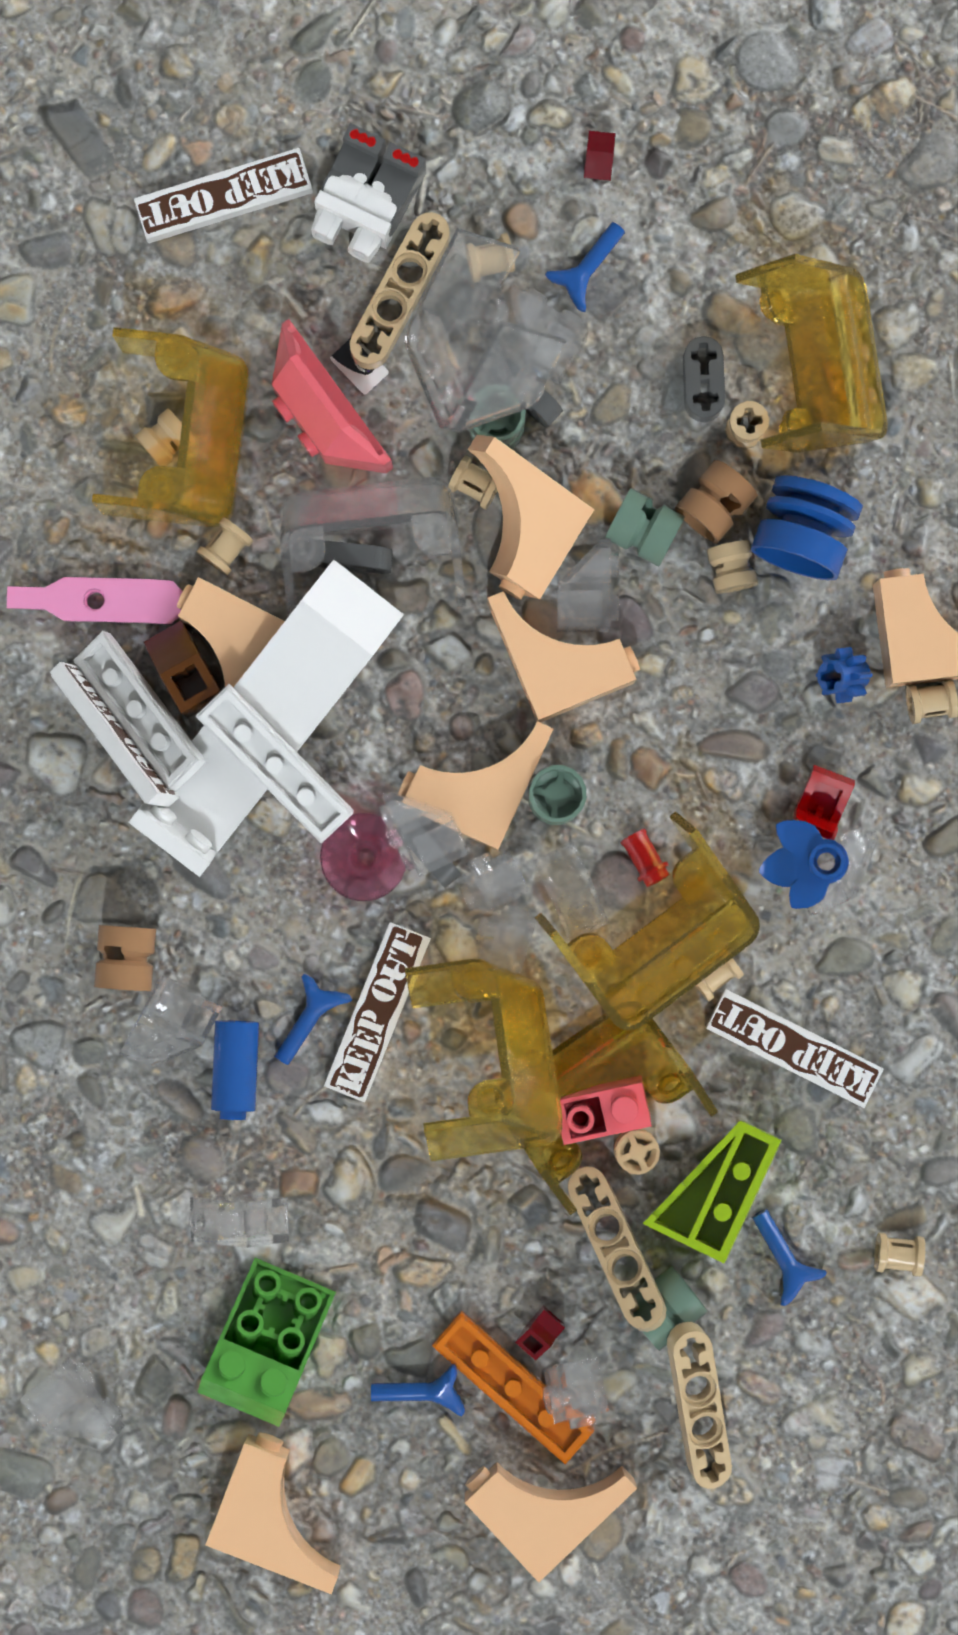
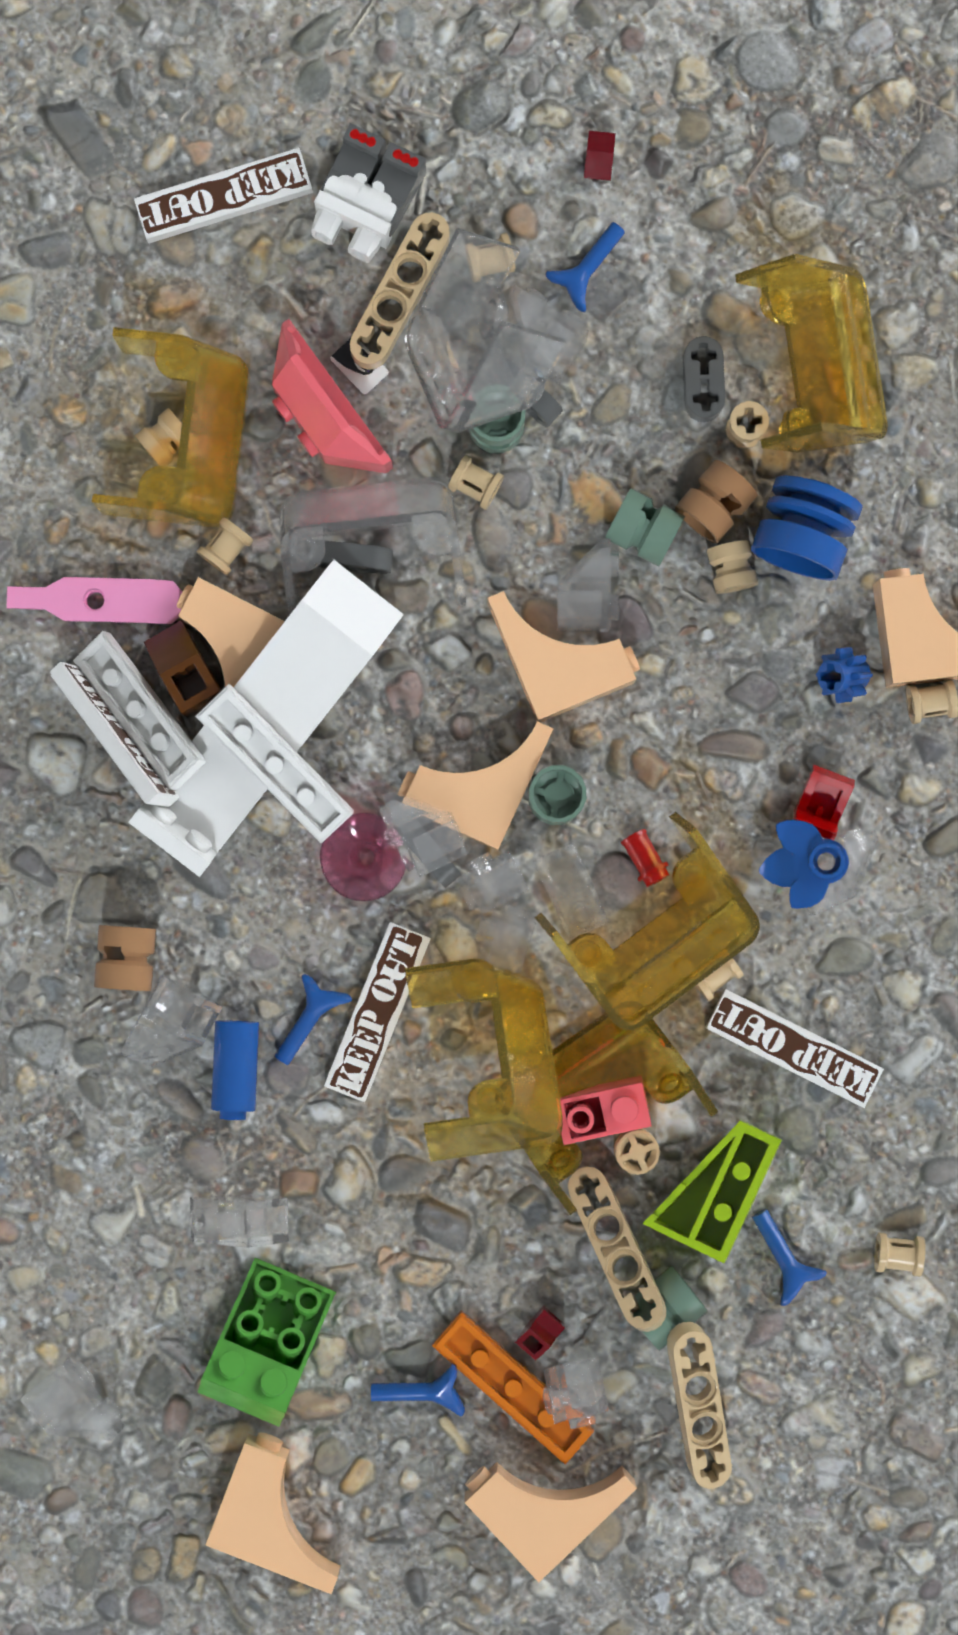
light nougat arch [468,435,594,600] -> none

